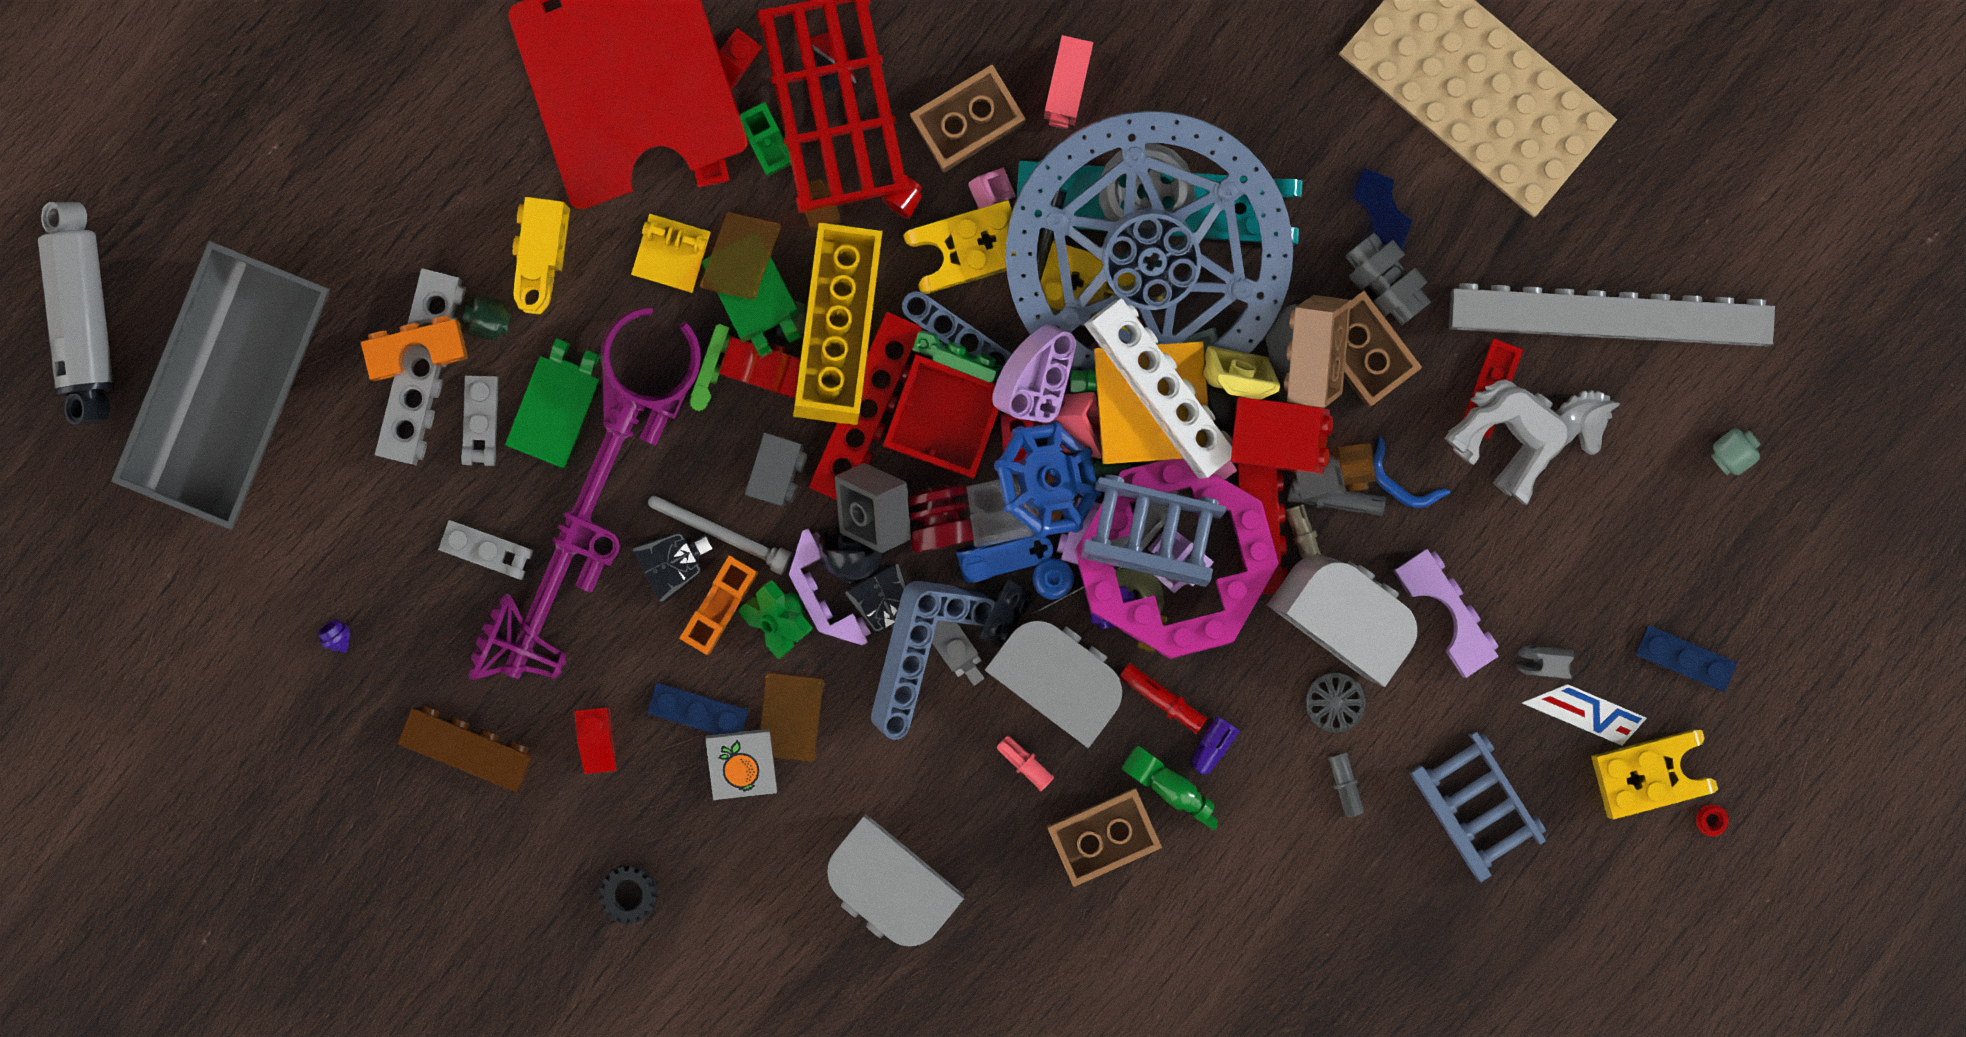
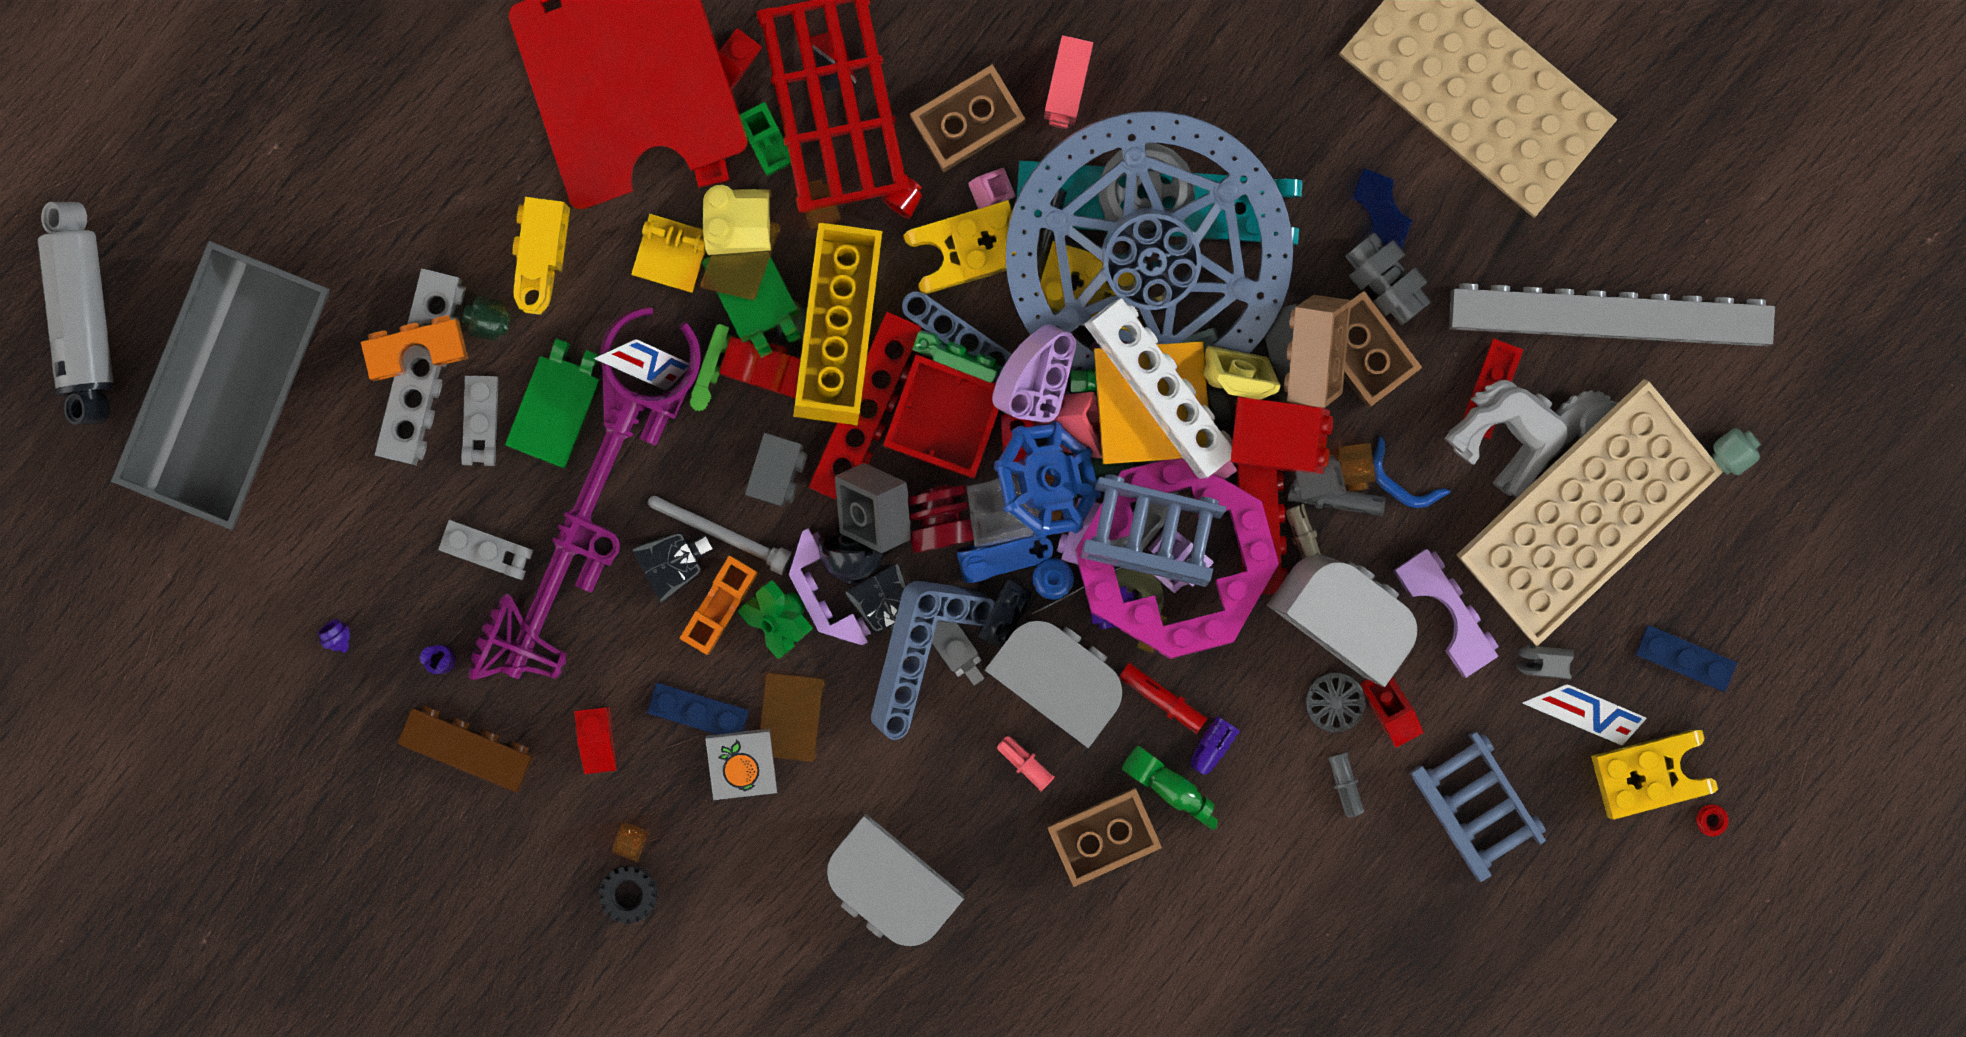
none -> dark purple hinge [420,645,456,674]
none -> white sticker [594,339,689,390]
none -> clear orange leg [612,821,650,862]
none -> light yellow slope [703,185,771,255]
none -> red slope [1360,677,1424,748]
none -> tan plate [1457,379,1723,646]

